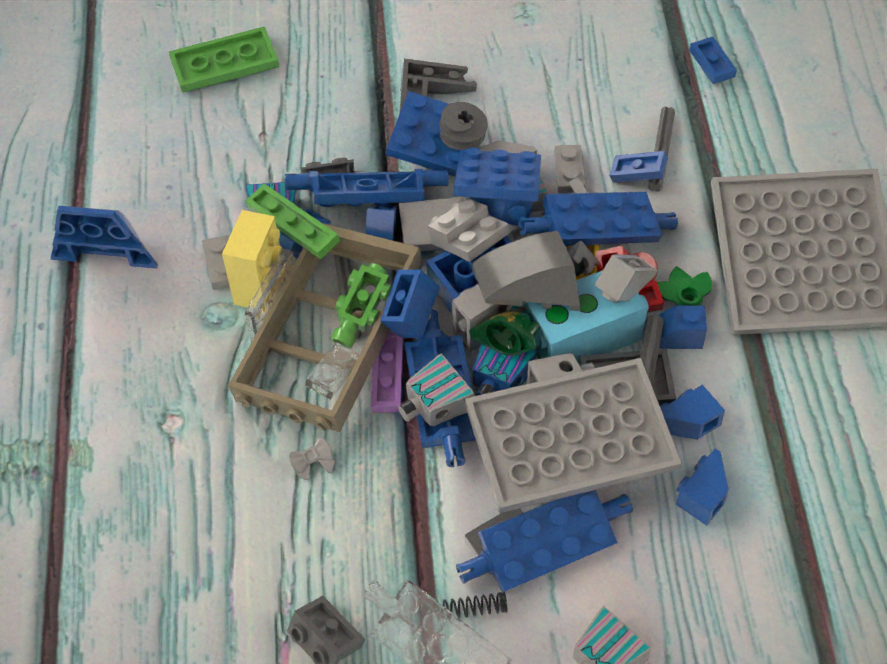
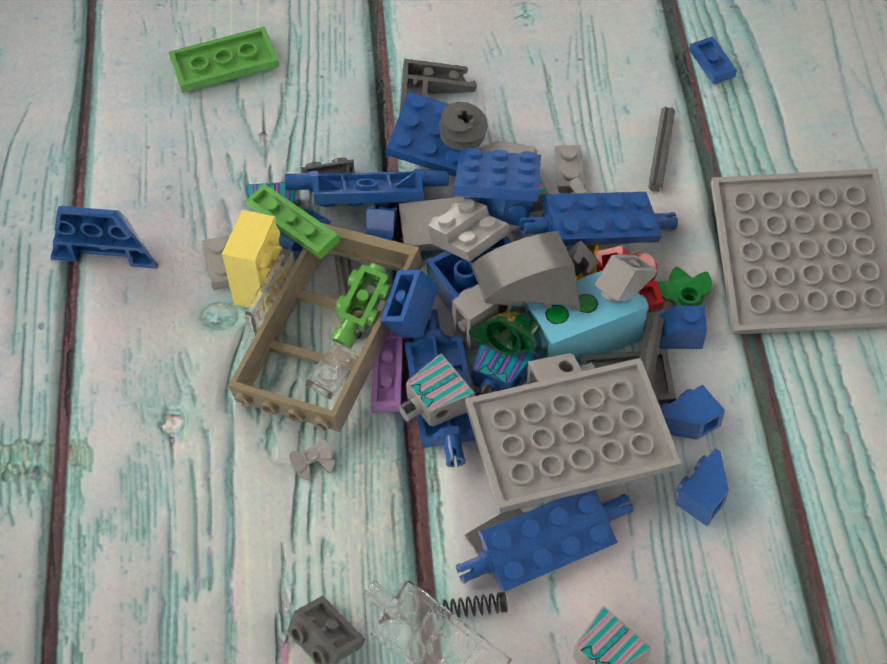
blue plate [609,151,668,182] -> none

